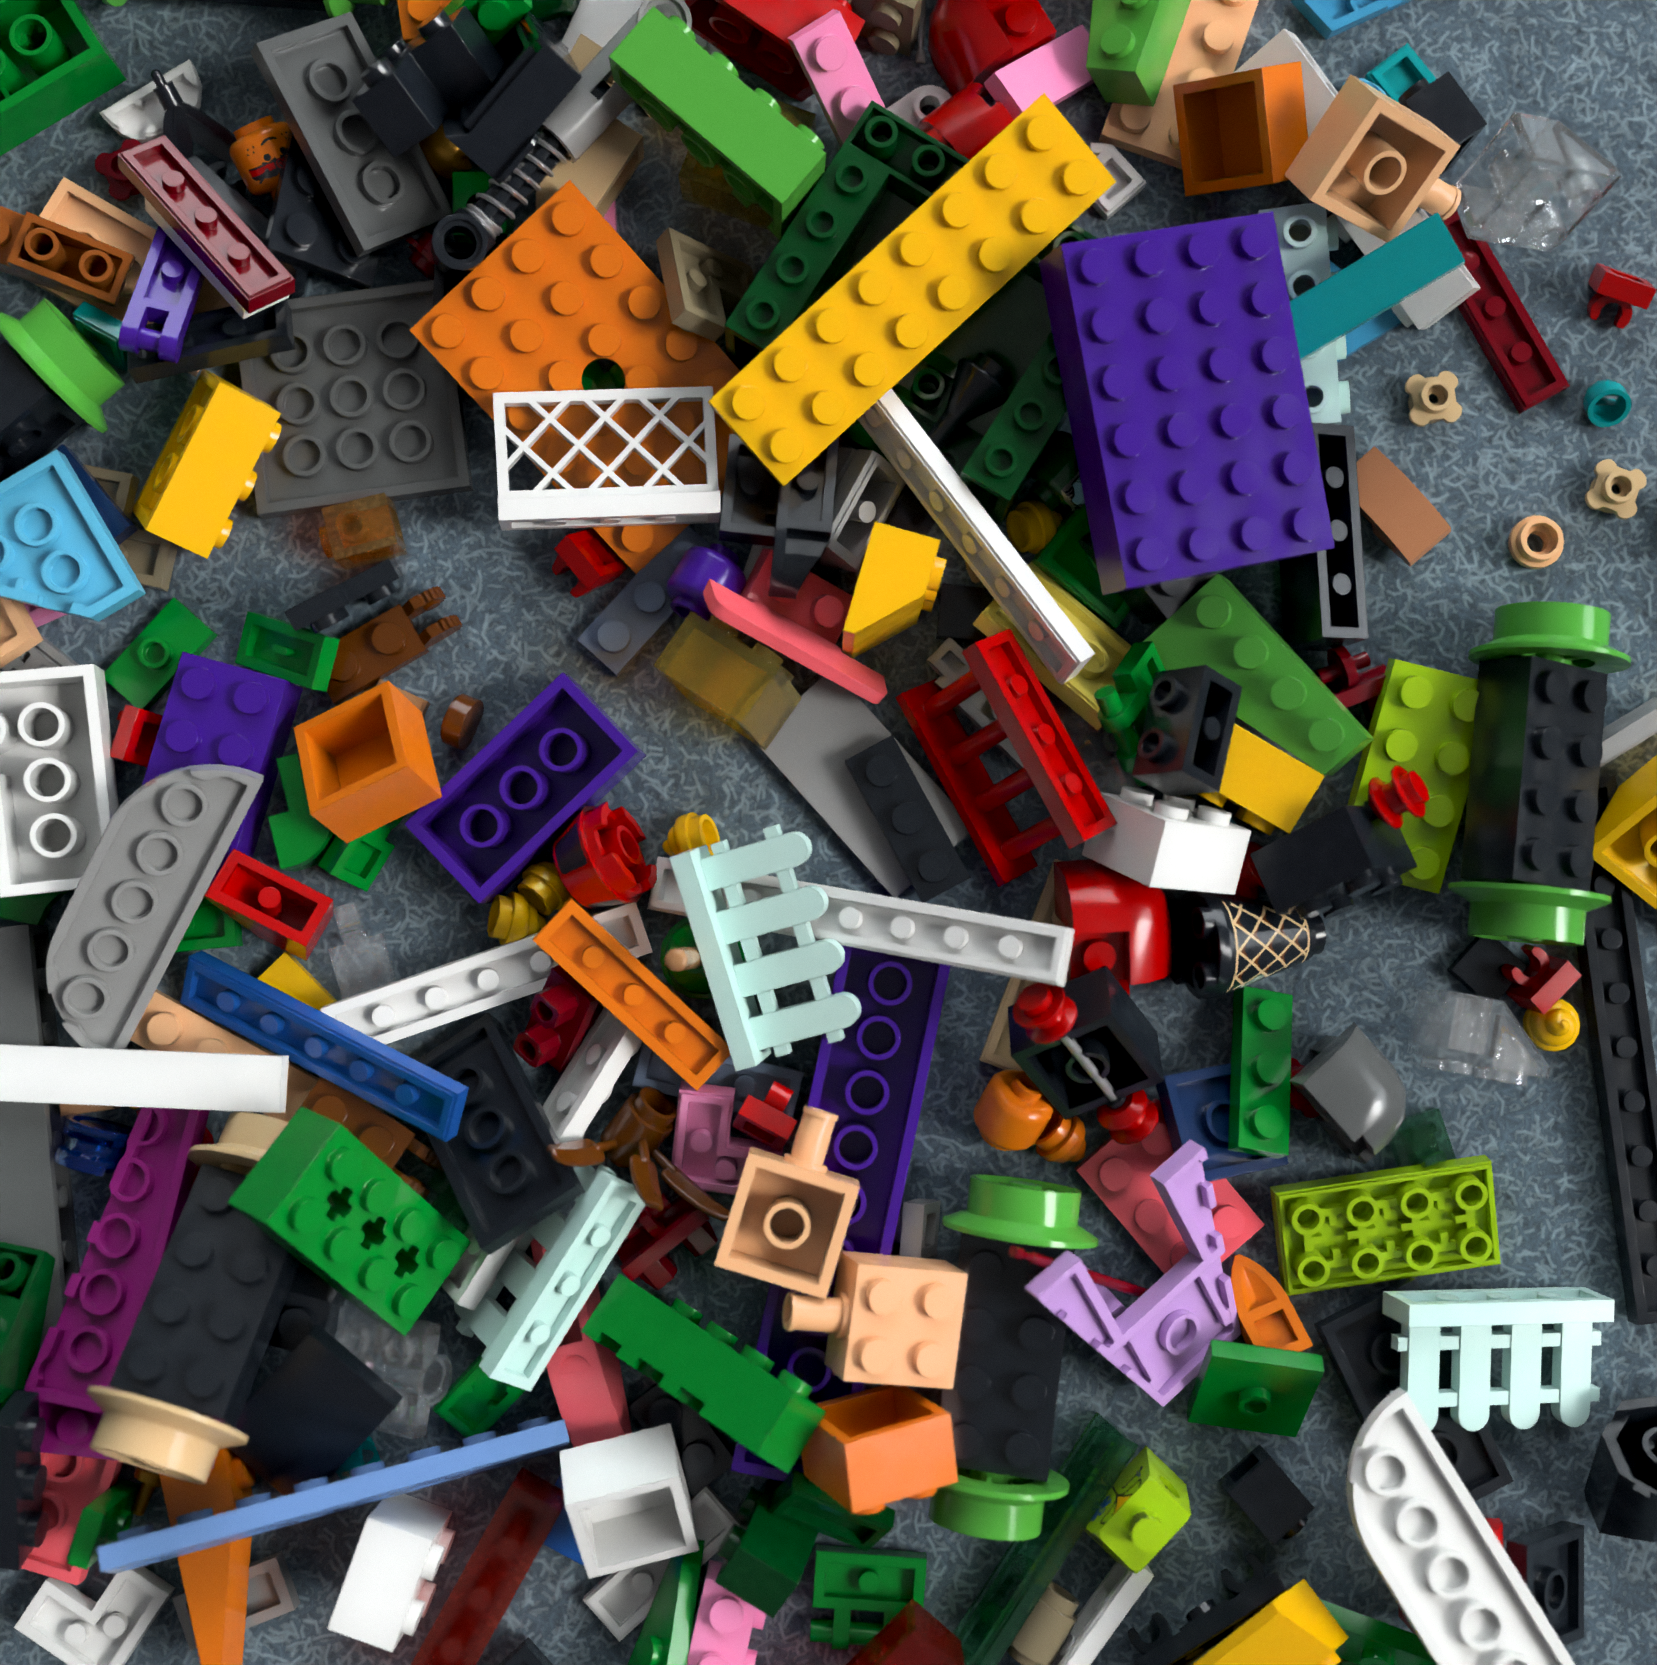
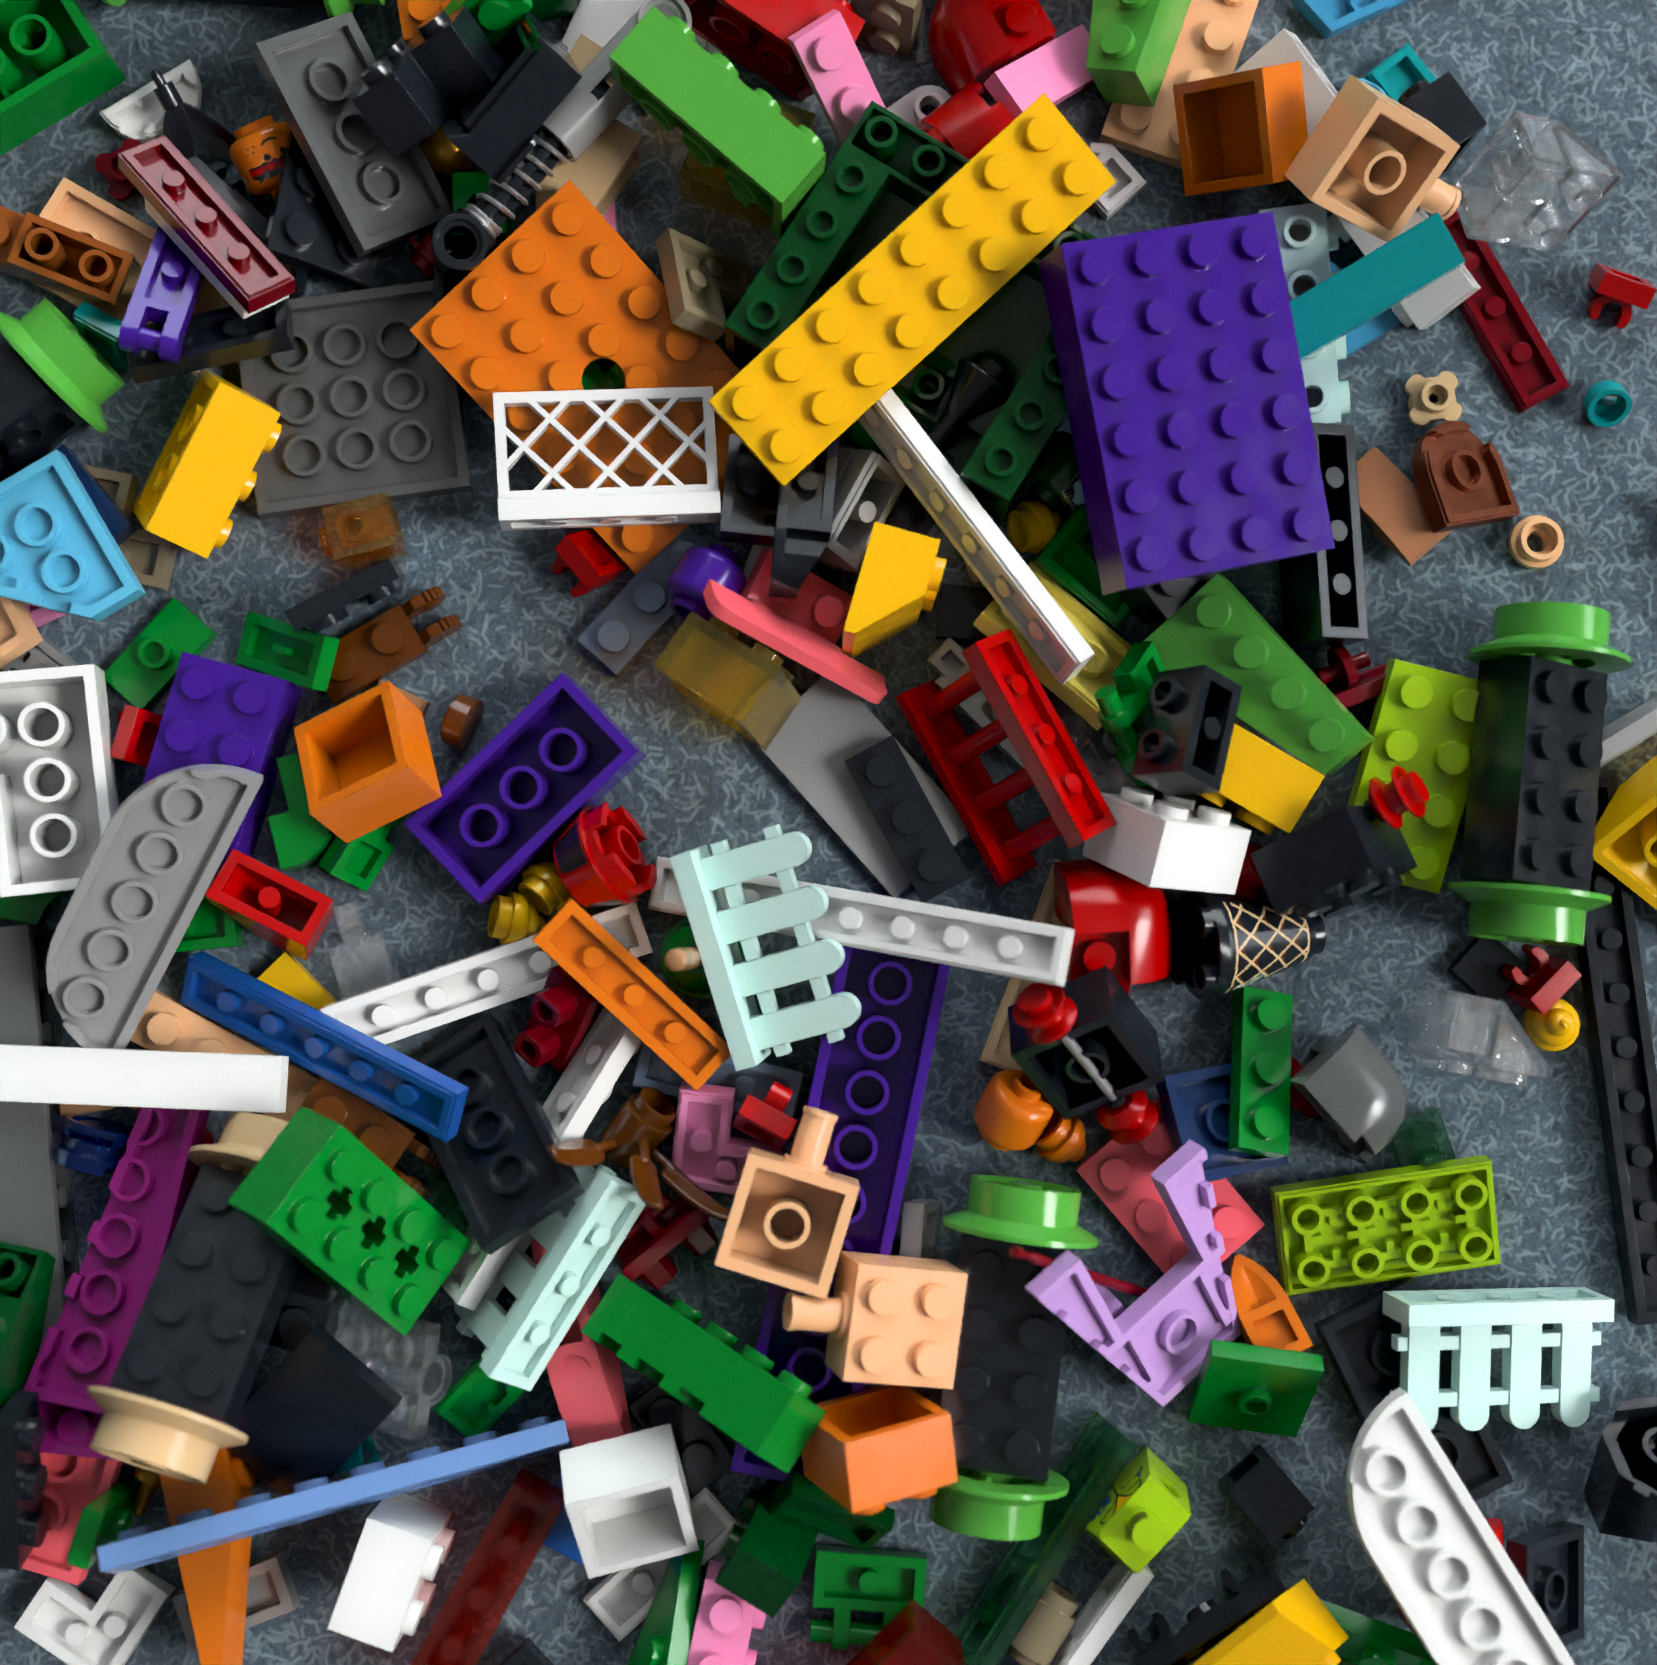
yellow plate [662,812,720,856] -> none
tan plate [1585,459,1647,520] -> none
none -> copper tile [1412,420,1520,534]

